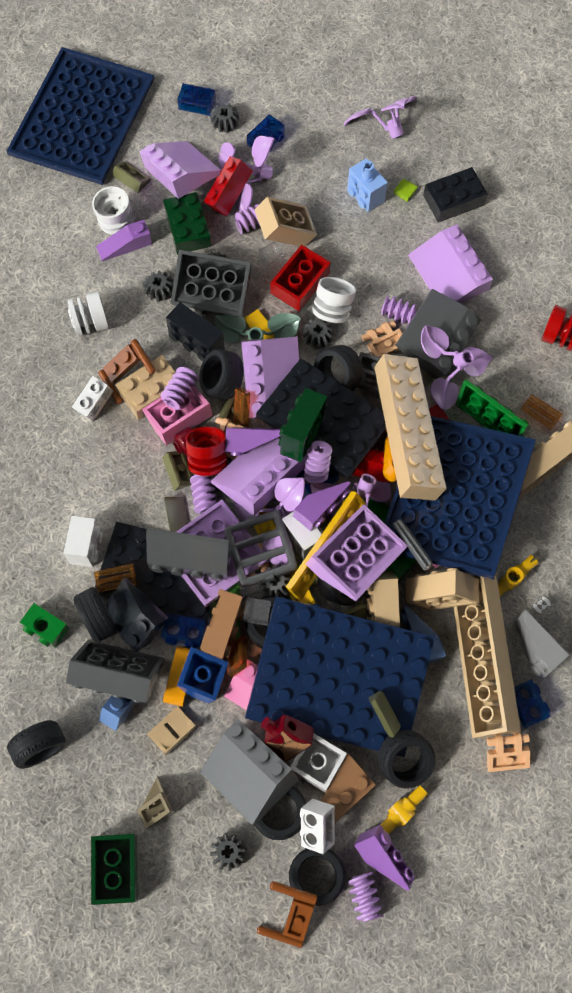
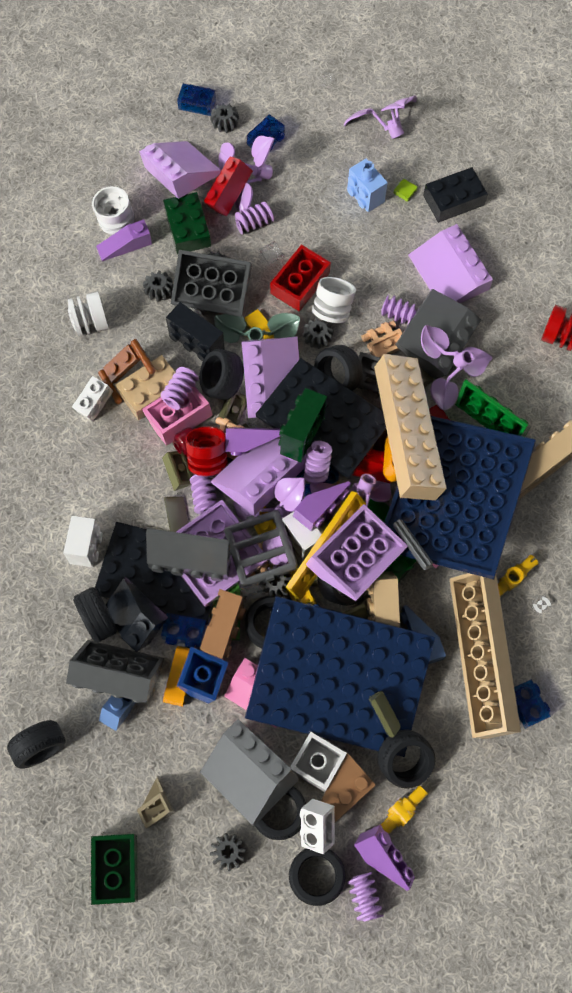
dark blue plate [6,47,154,185] -> none
green brick [20,603,69,647] -> none
clear orange tile [94,564,137,592] -> none
olive slope [112,161,151,193] -> none
tan piece [147,706,197,756] -> none
clear orange tile [227,635,248,678] -> none
clear orange tile [233,387,250,428] -> none
clear panel [243,597,271,625] -> none
tan brick [255,197,317,246] -> none
dark orange plate [257,881,318,948] -> none
dark red torso [261,715,314,762] -> none
tan brick [406,568,479,610] -> none
light nougat plate [487,733,530,772] -> none
light grey slope [515,610,569,679] -> none
clear orange tile [520,394,563,430] -> none

